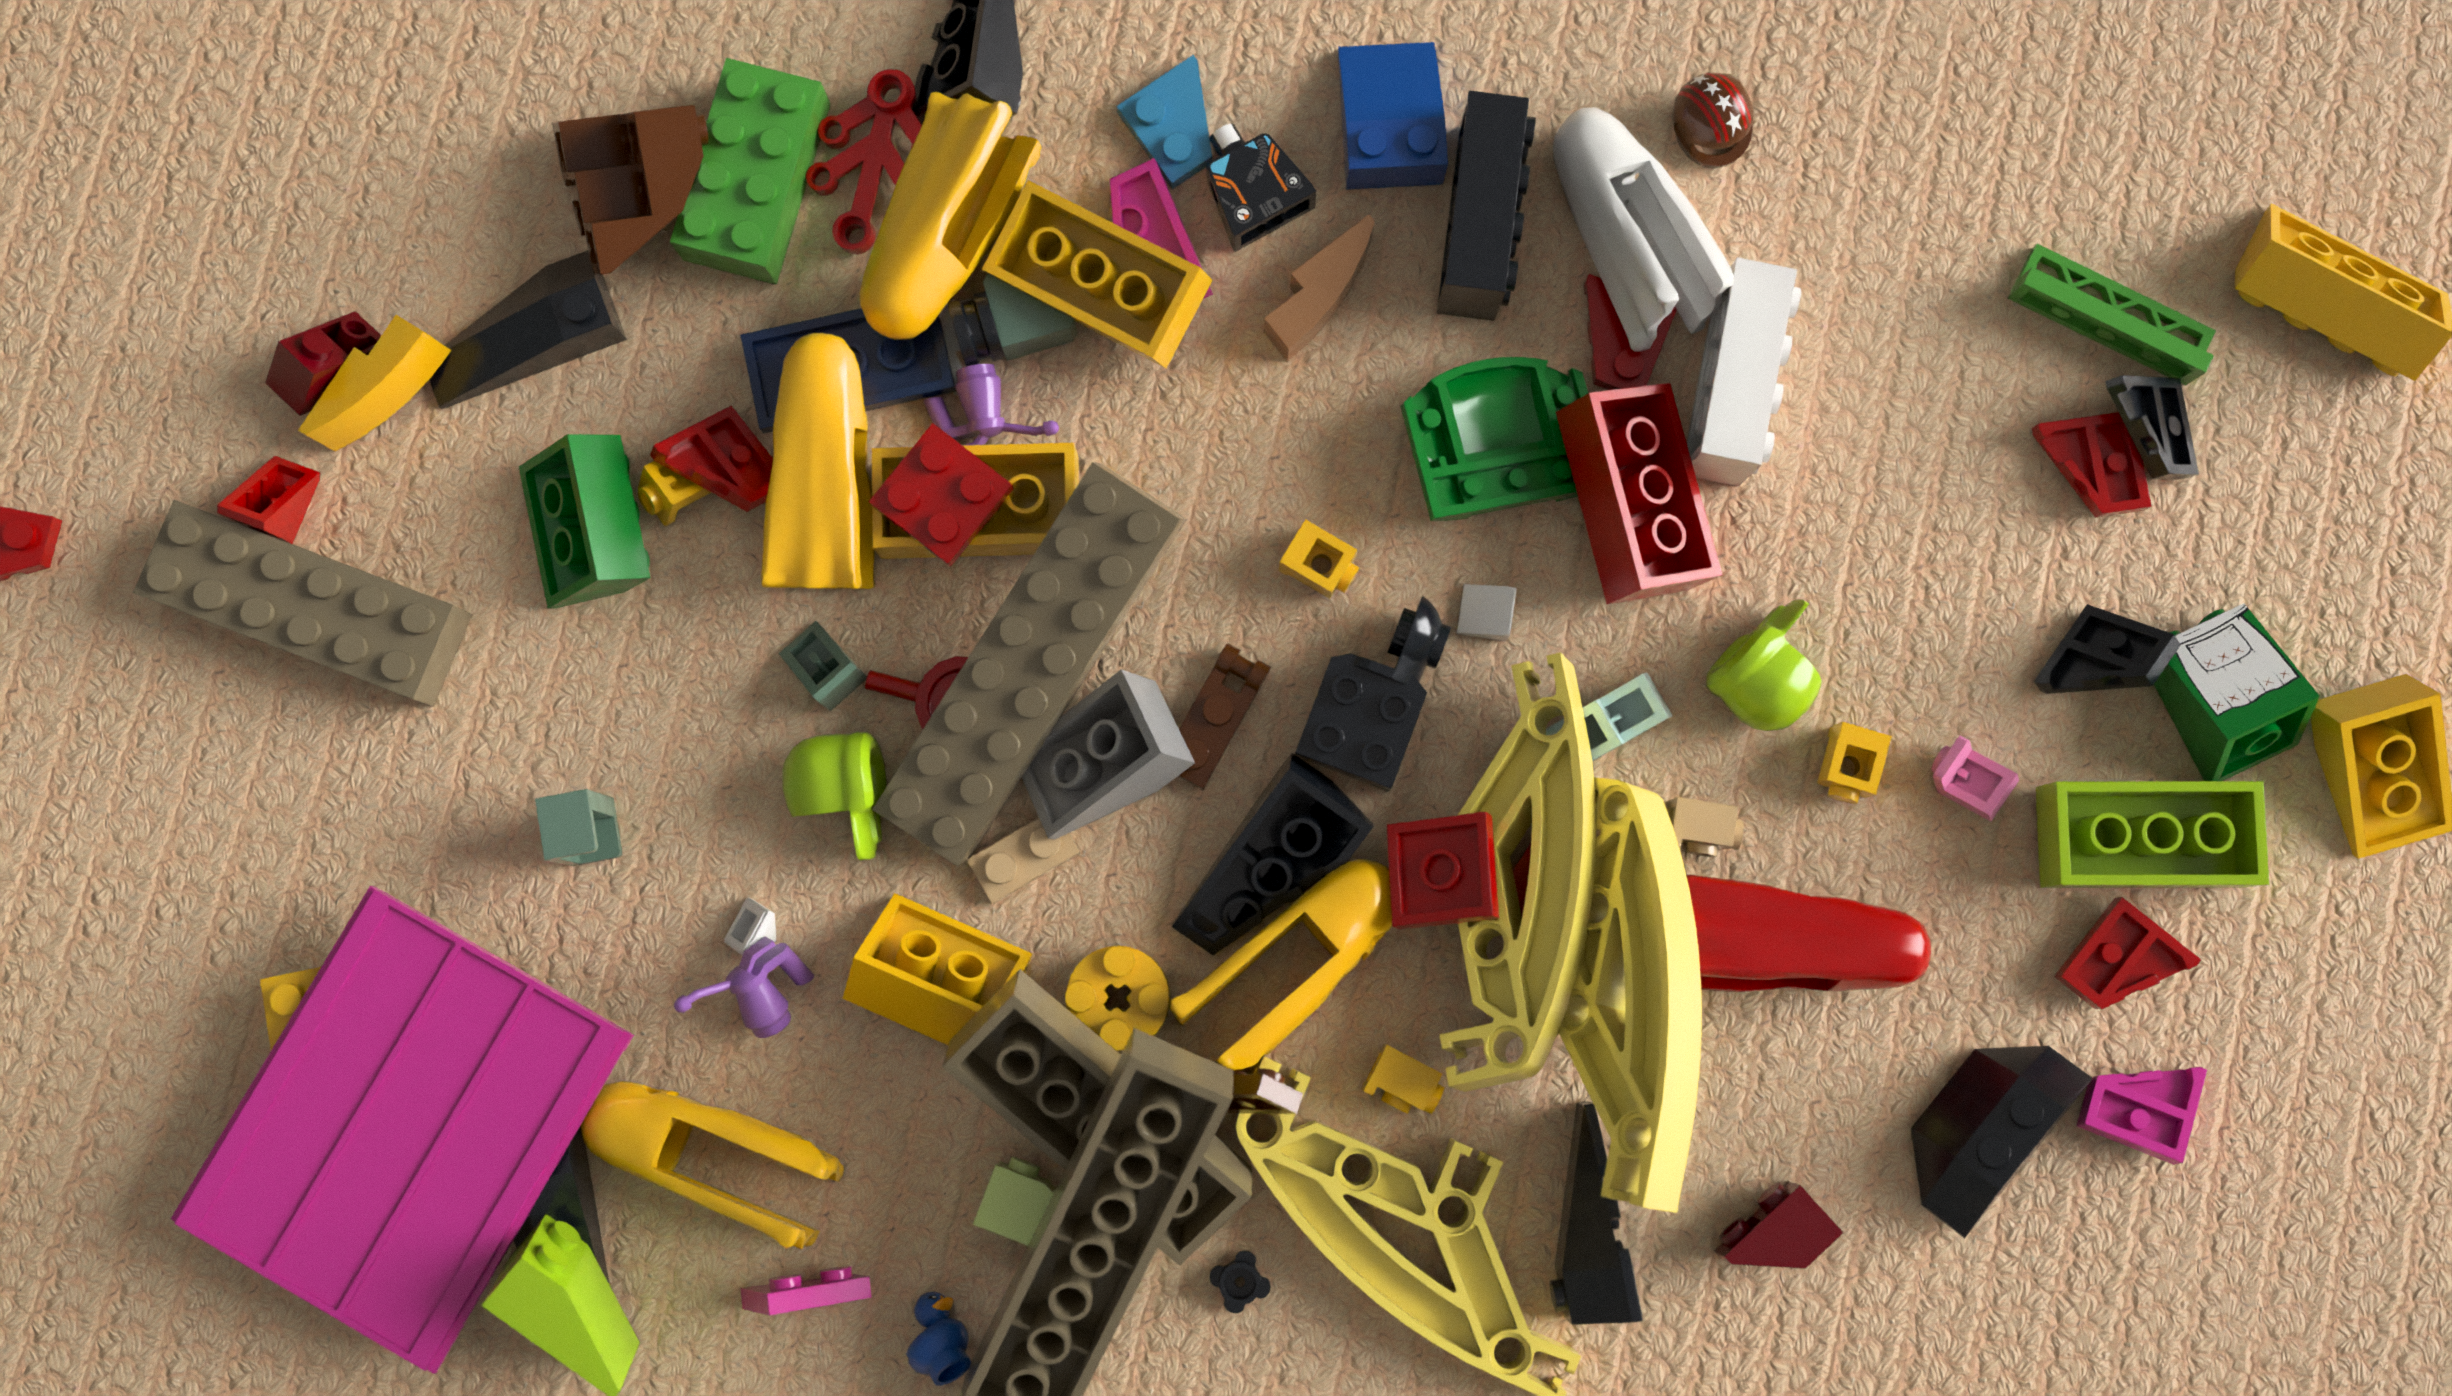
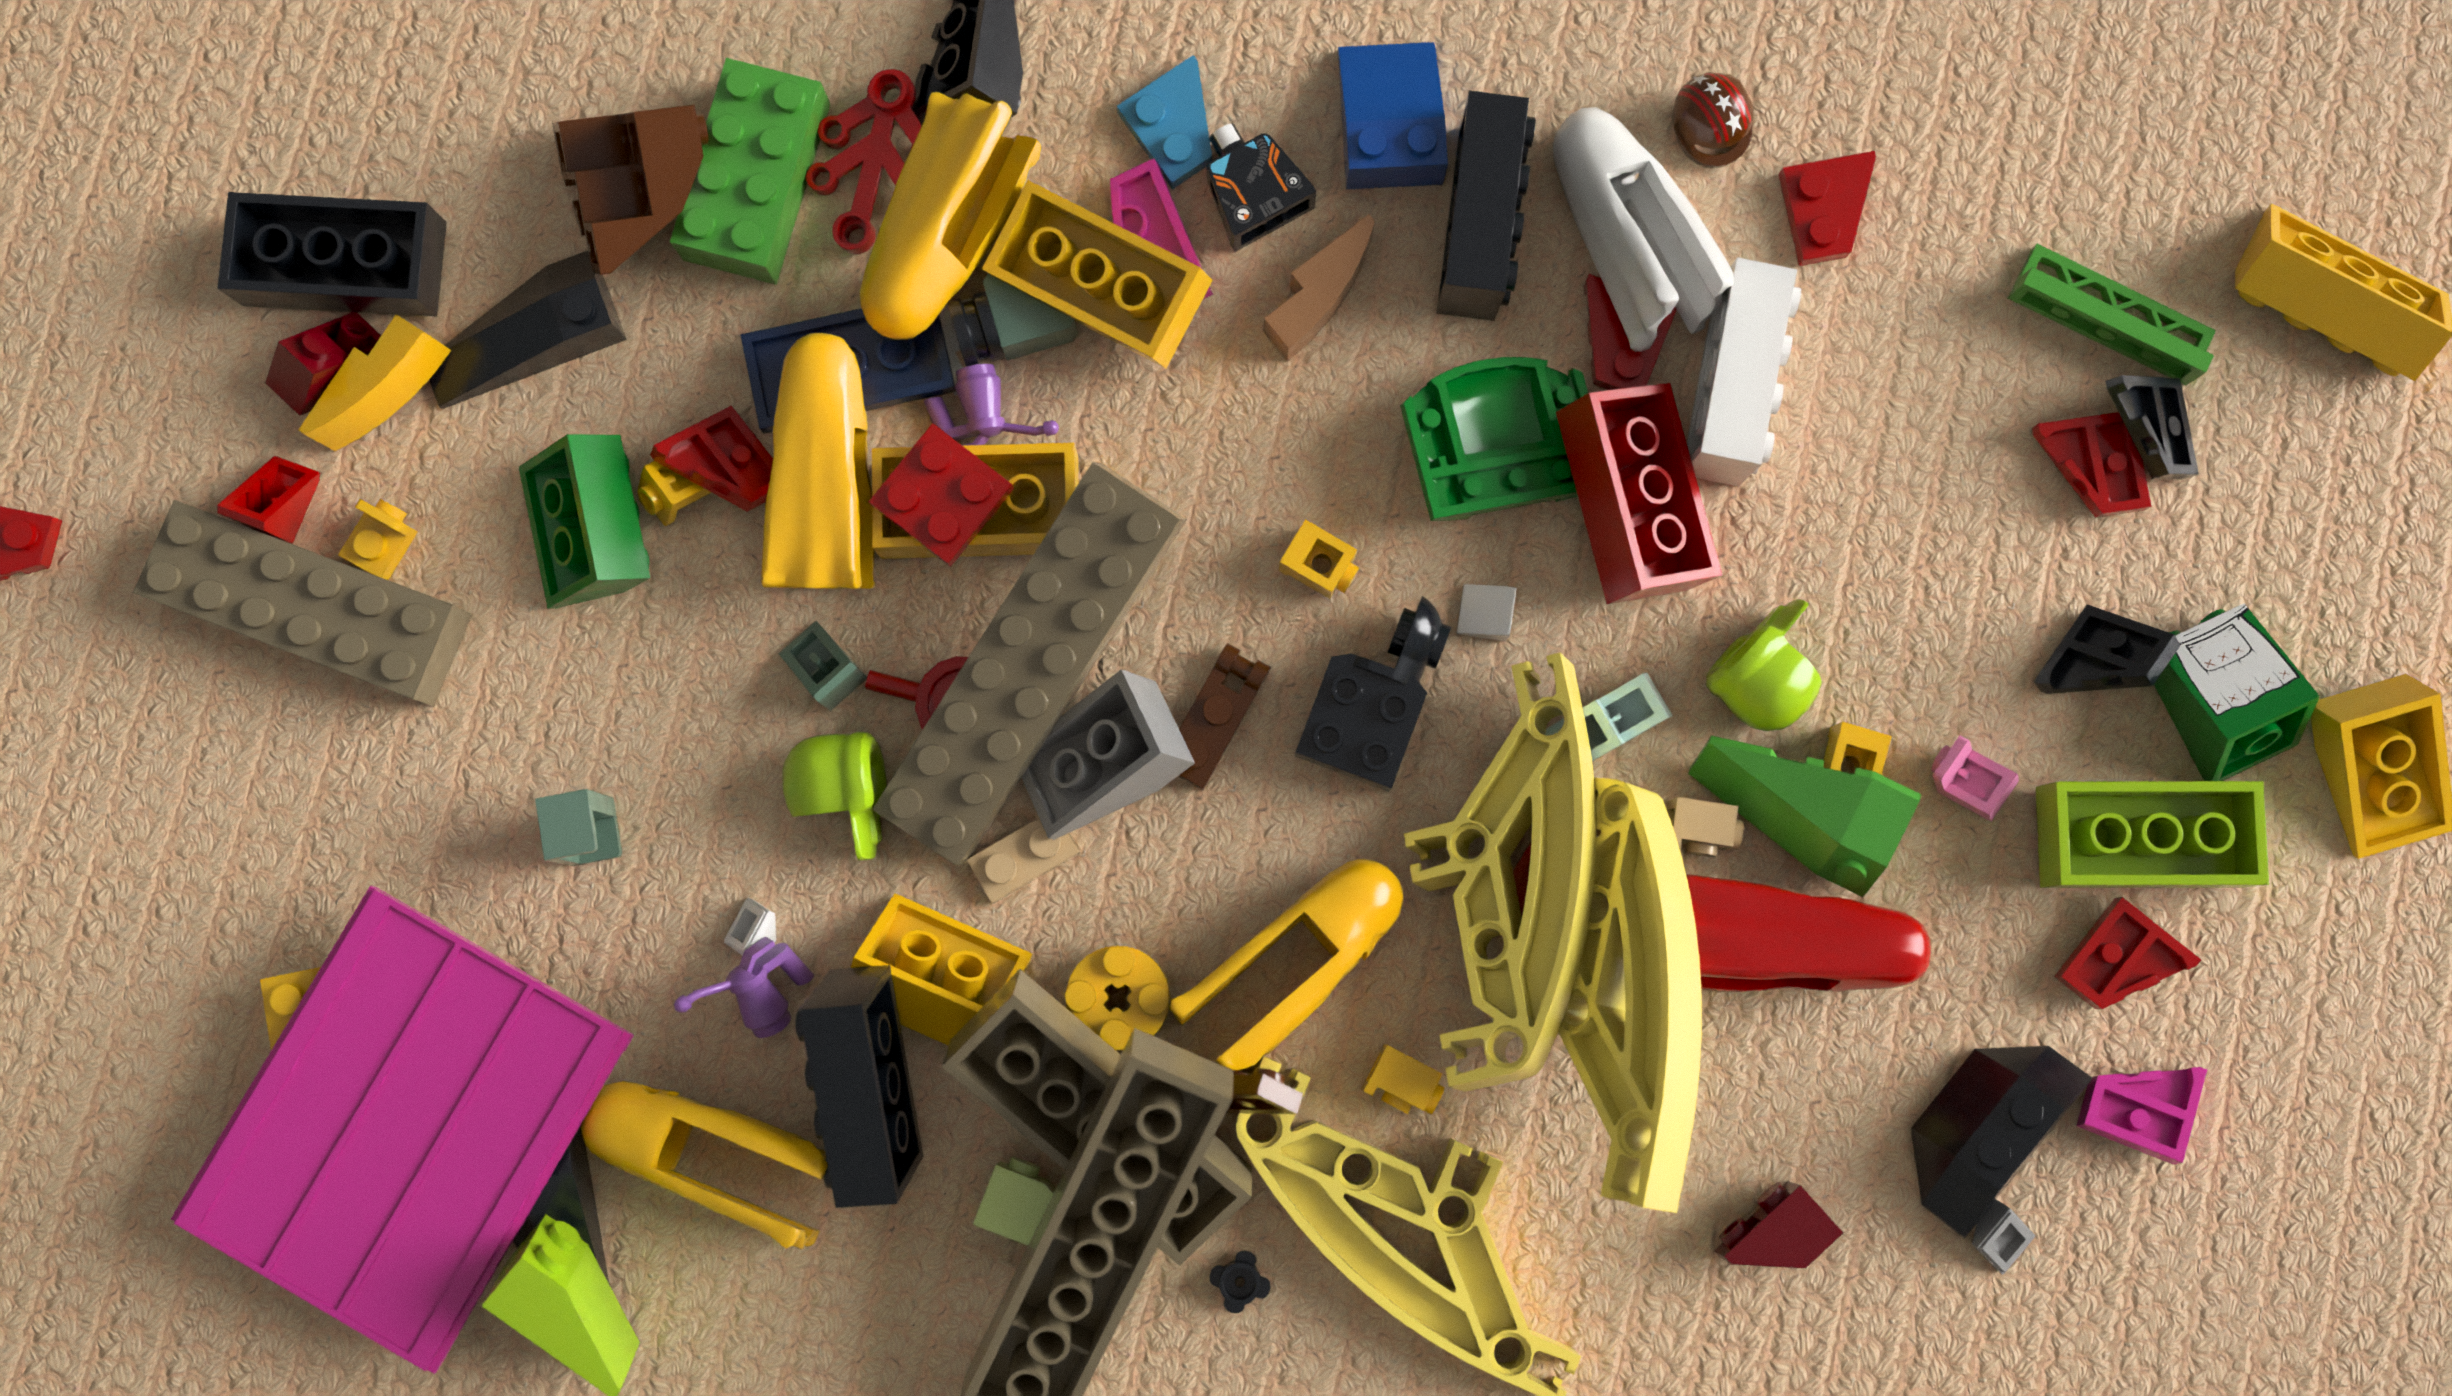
dark pink wing [740,1266,872,1315] -> none
blue animal [906,1291,971,1386] -> none
black wedge [1172,753,1374,955] -> none
red plate [1387,812,1499,930] -> none
black wedge [1549,1101,1643,1325] -> none
none -> black brick [217,192,447,317]
none -> yellow bracket [338,499,418,580]
none -> black brick [795,965,924,1208]
none -> bright green wedge [1688,735,1921,897]
none -> red wing [1778,151,1876,266]
none -> light grey slope [1972,1200,2035,1275]

